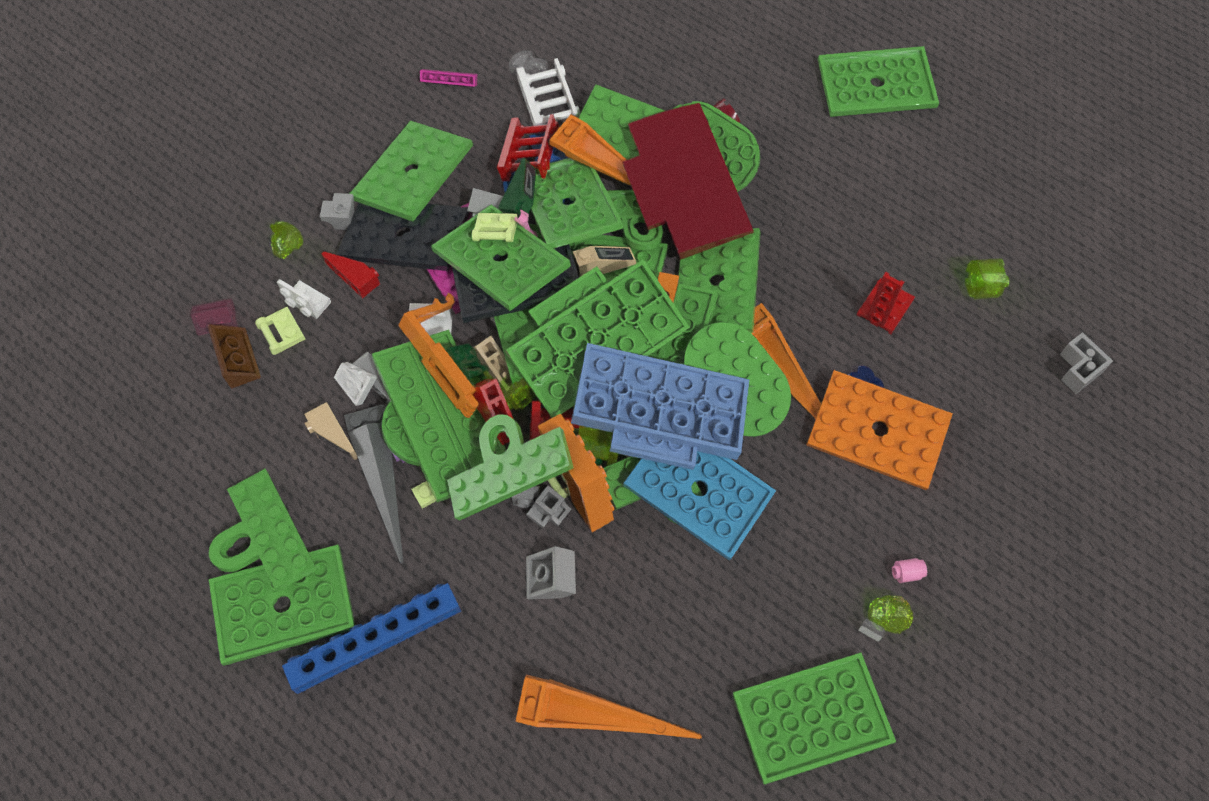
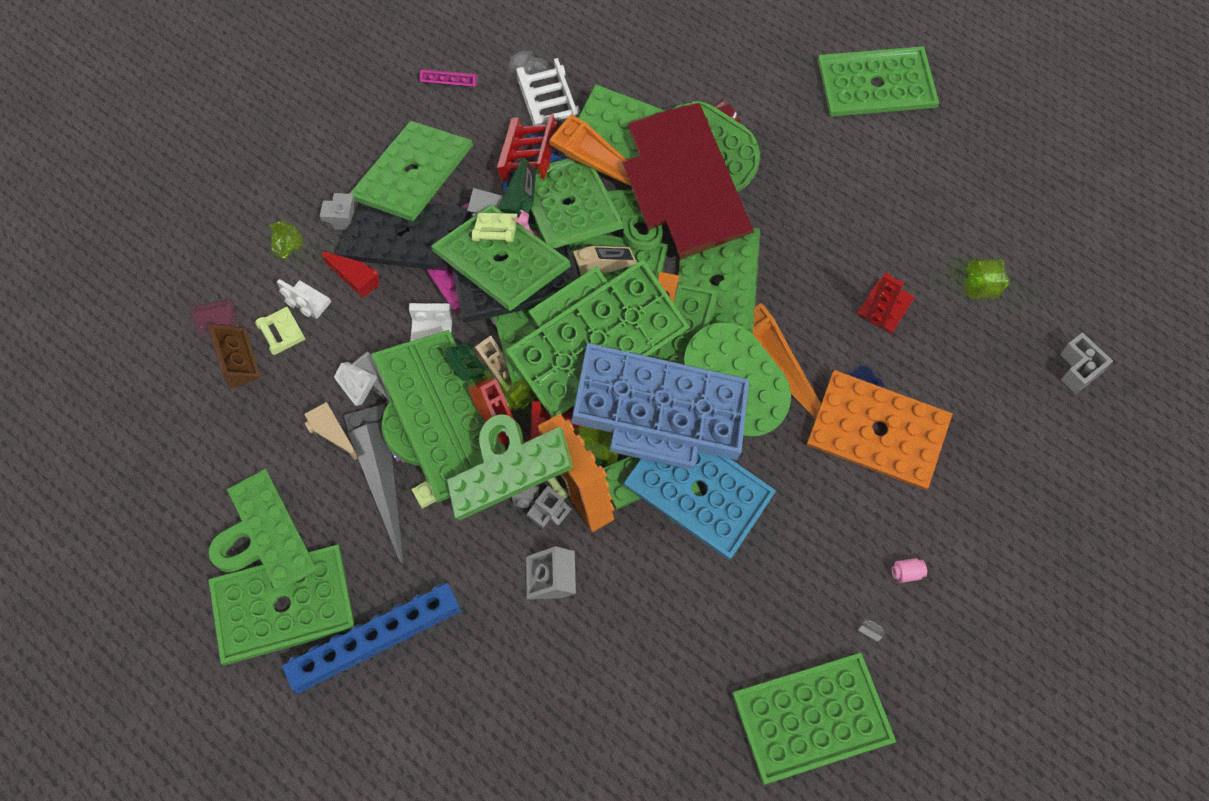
orange hinge [398,293,478,418] -> none
orange plate [516,675,702,739] -> none
clear neon green hair [868,595,913,634] -> none

